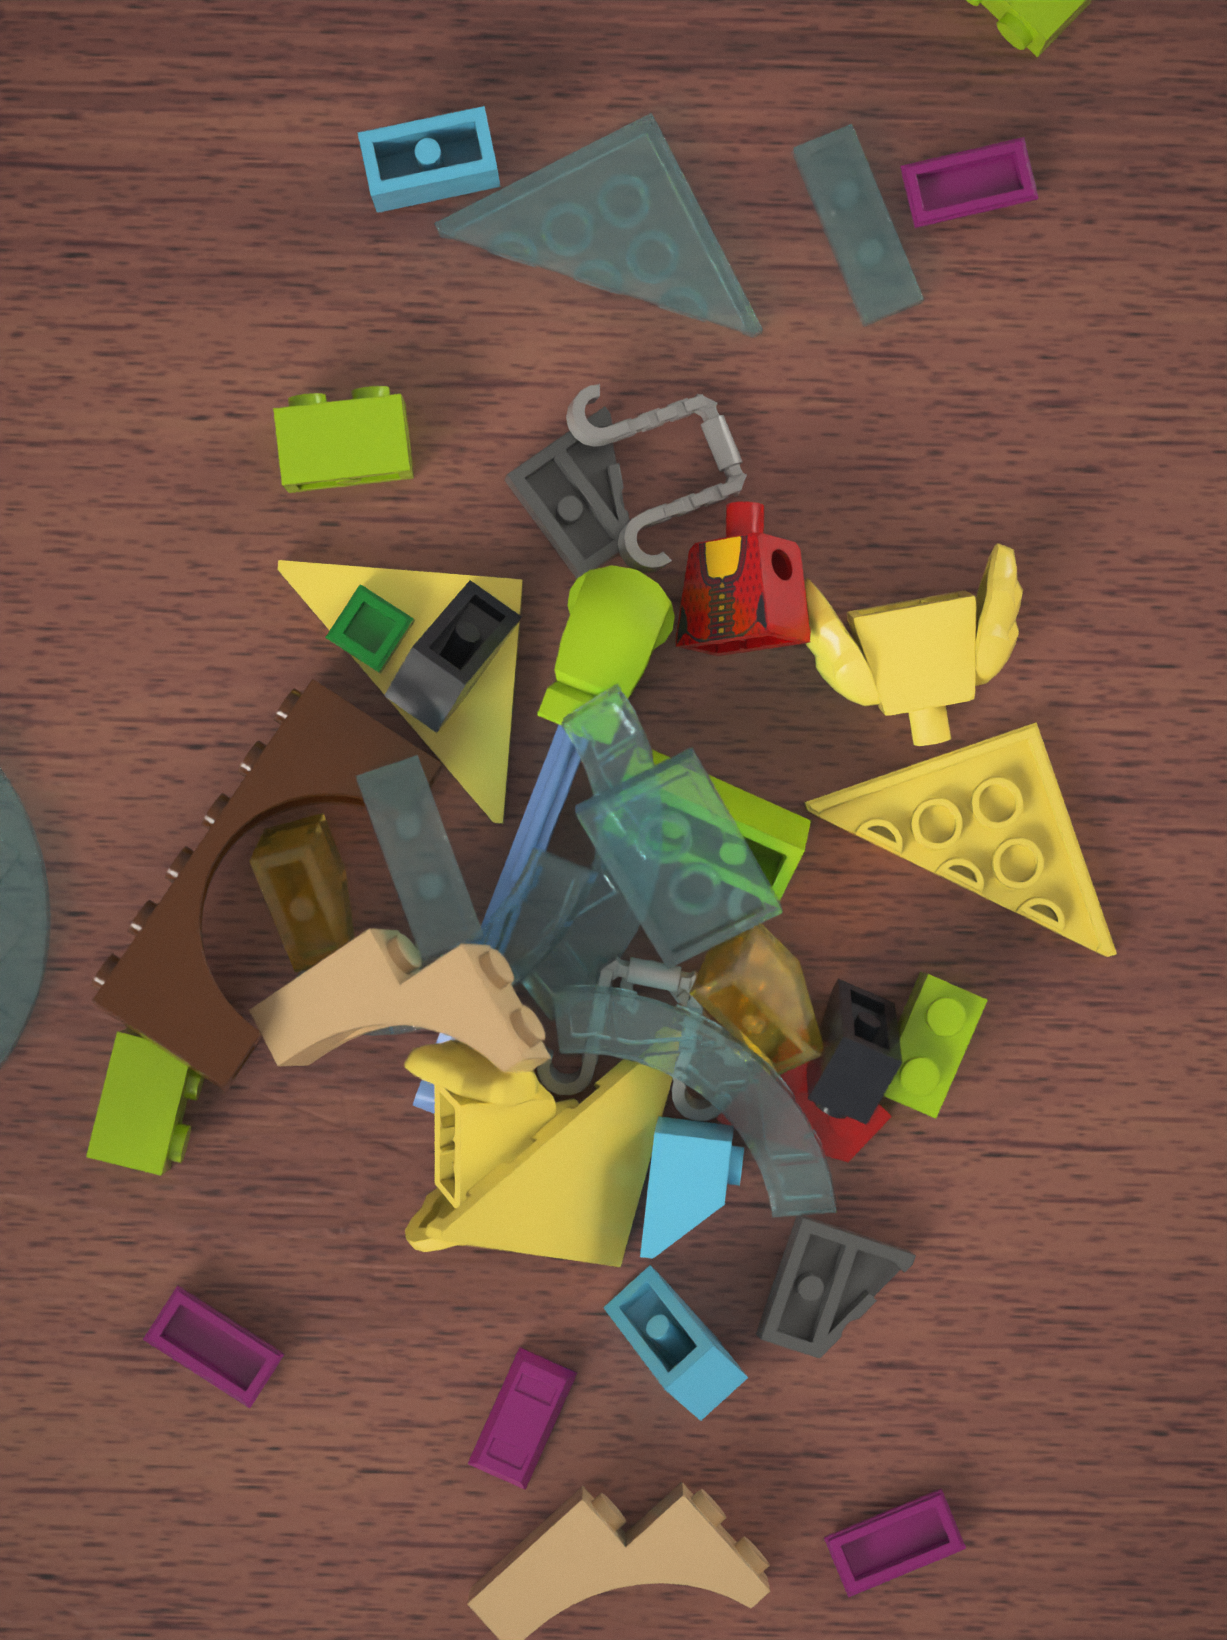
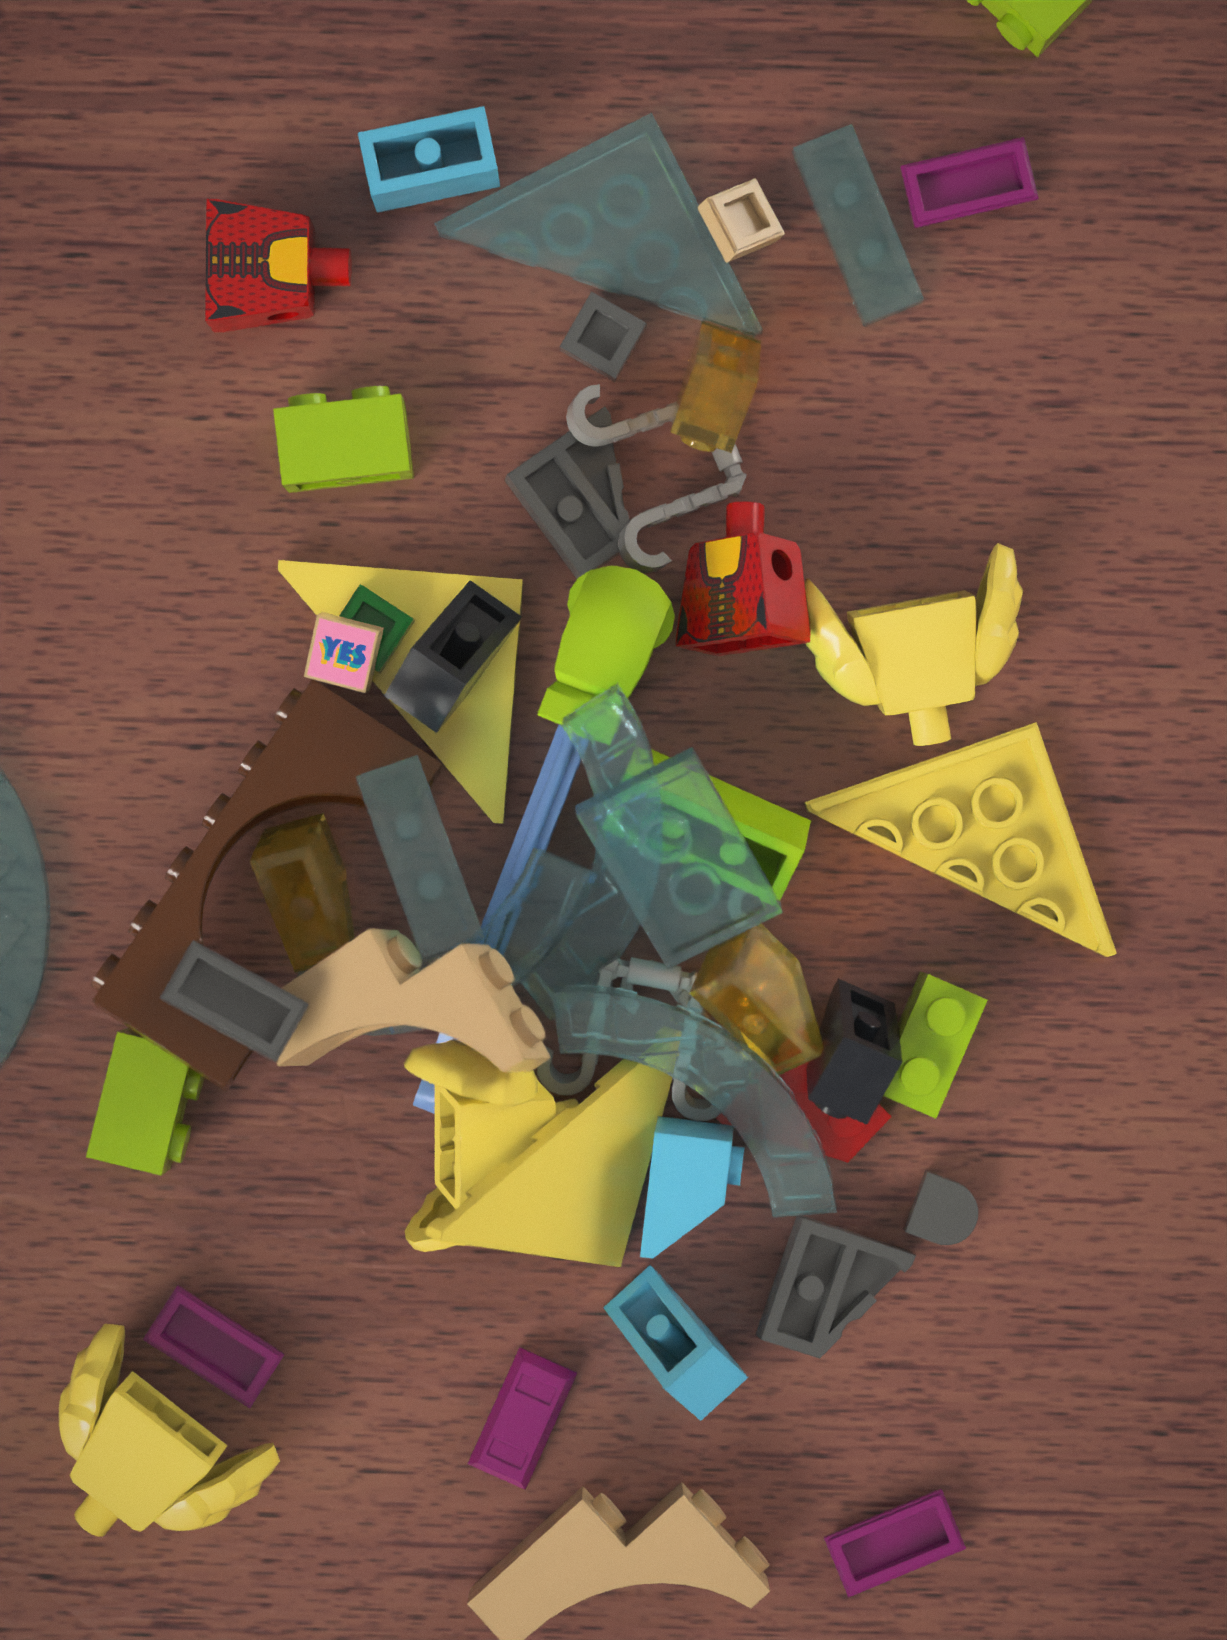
none -> light yellow torso [59,1324,280,1537]
none -> dark grey tile [160,940,309,1063]
none -> torso [205,199,352,332]
none -> tile [304,612,384,693]
none -> dark grey plate [560,291,647,382]
none -> clear yellow slope [670,321,762,453]
none -> tan tile [697,178,785,263]
none -> dark grey tile [903,1170,978,1245]

